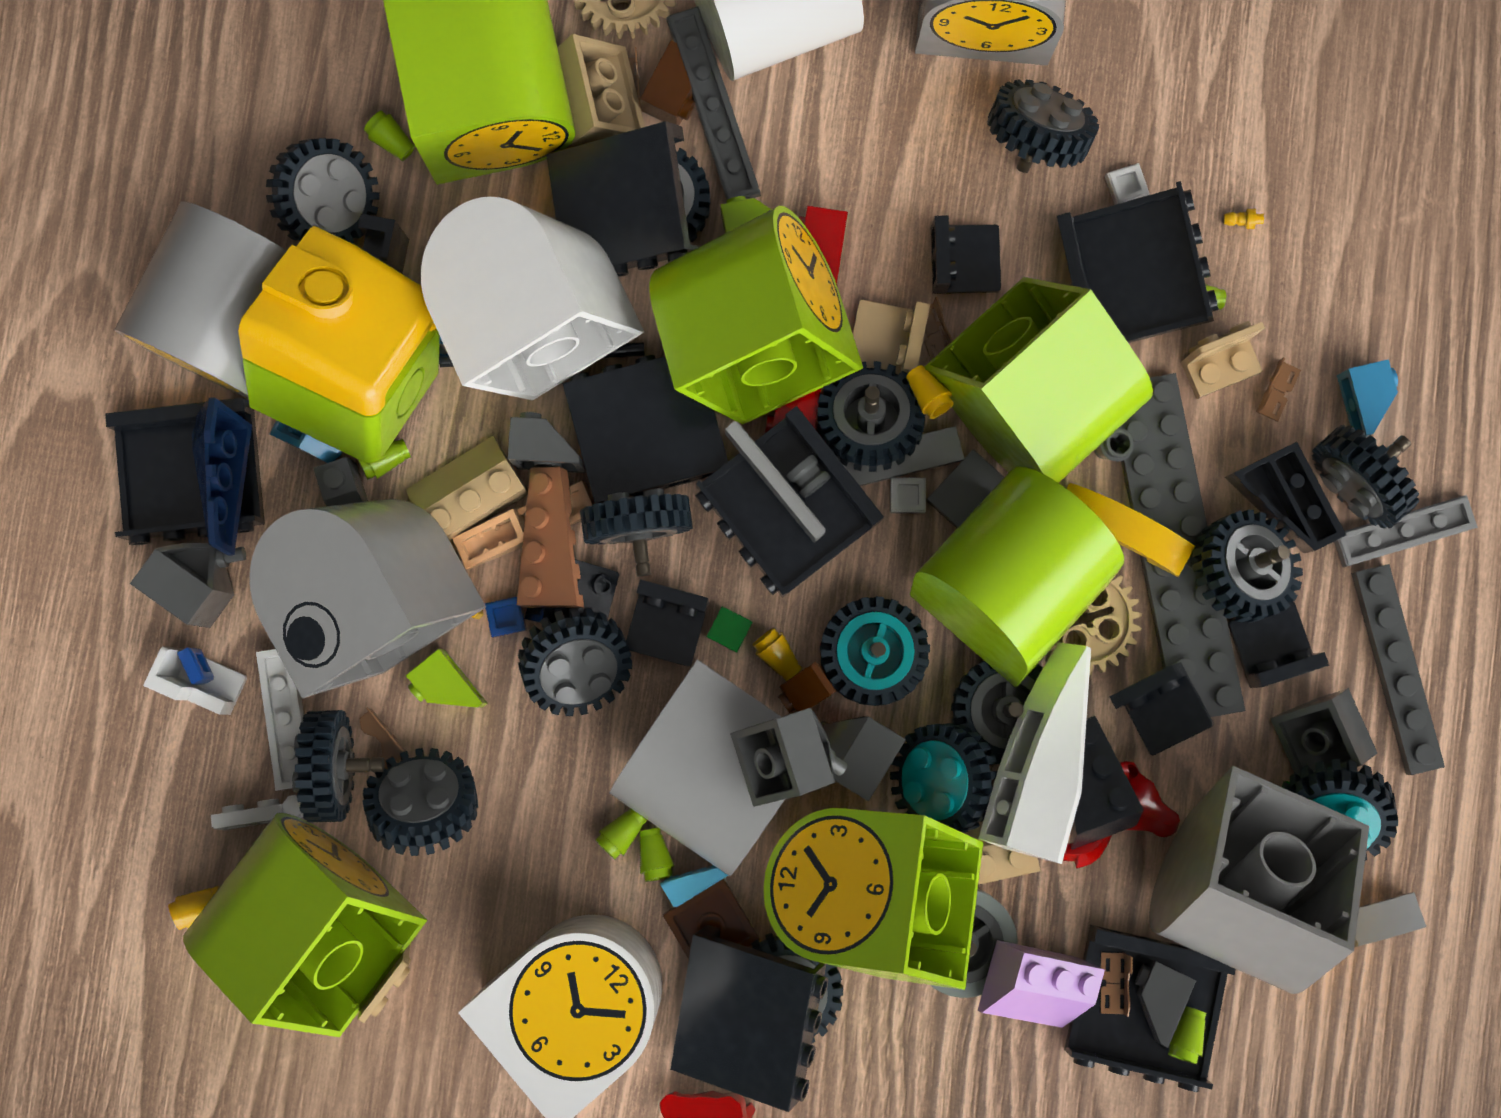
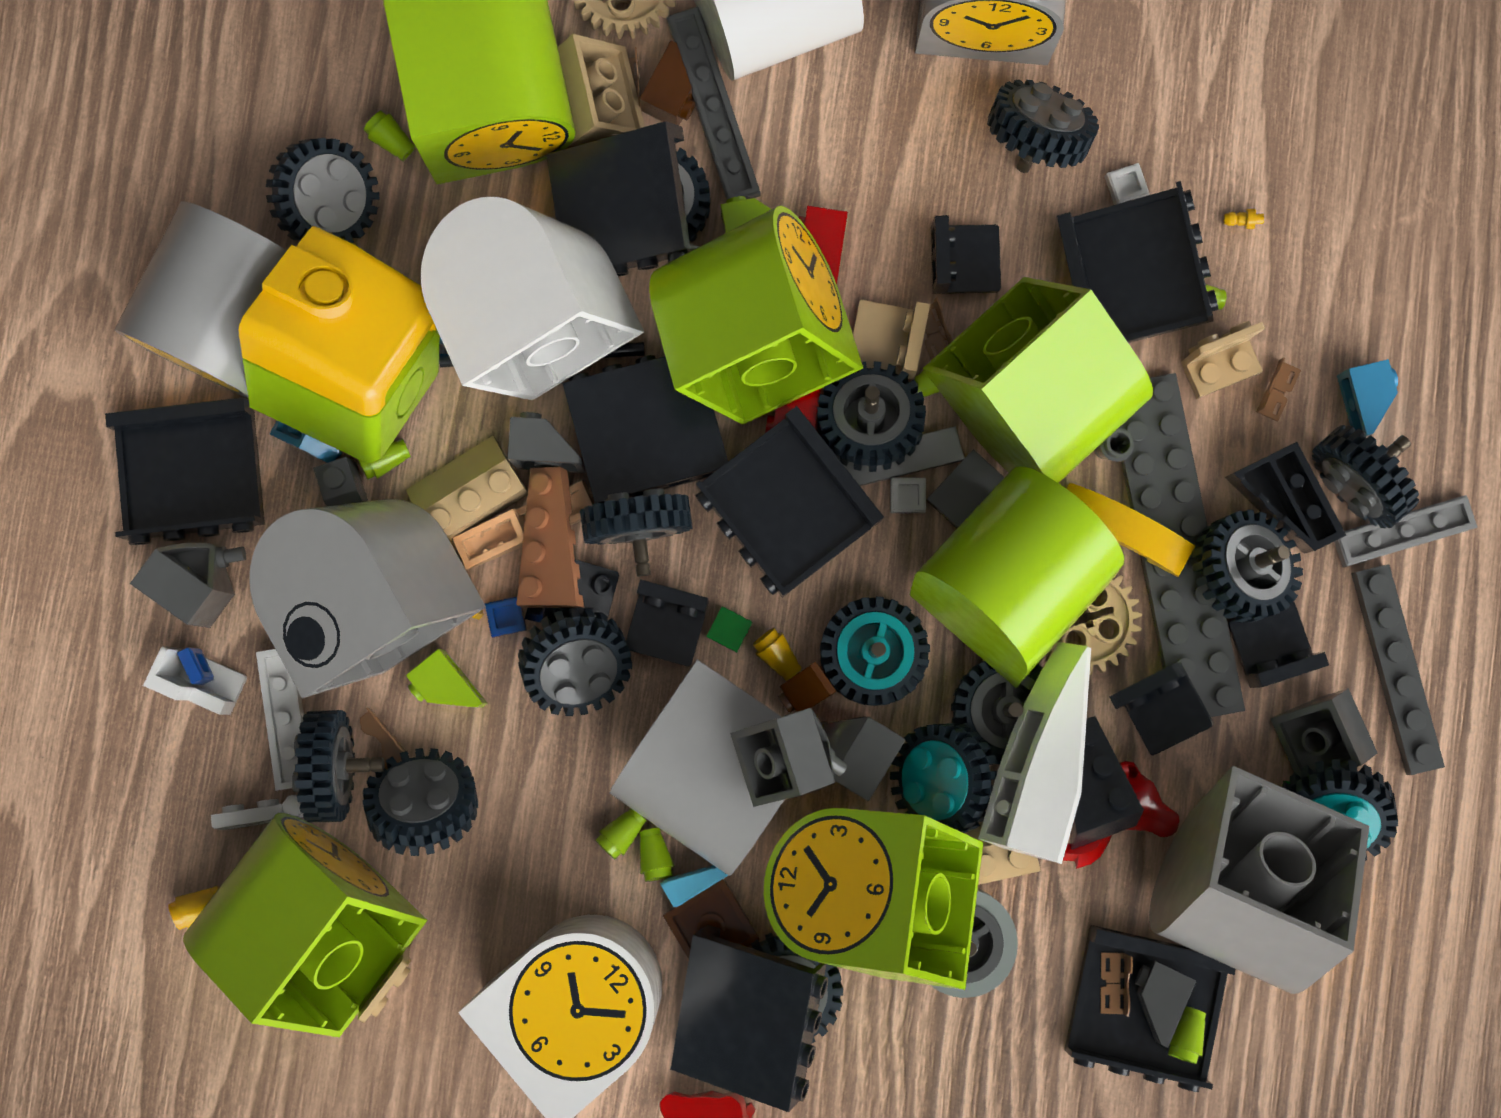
dark blue wedge [192,397,252,556] -> none
black panel [358,214,409,273] -> none
light grey tile [725,421,825,543] -> none
dark grey wheel [786,455,831,498] -> none
yellow cone [906,365,954,419] -> none
lavender slope [977,940,1105,1028] -> none
light grey slope [1354,892,1426,947] -> none

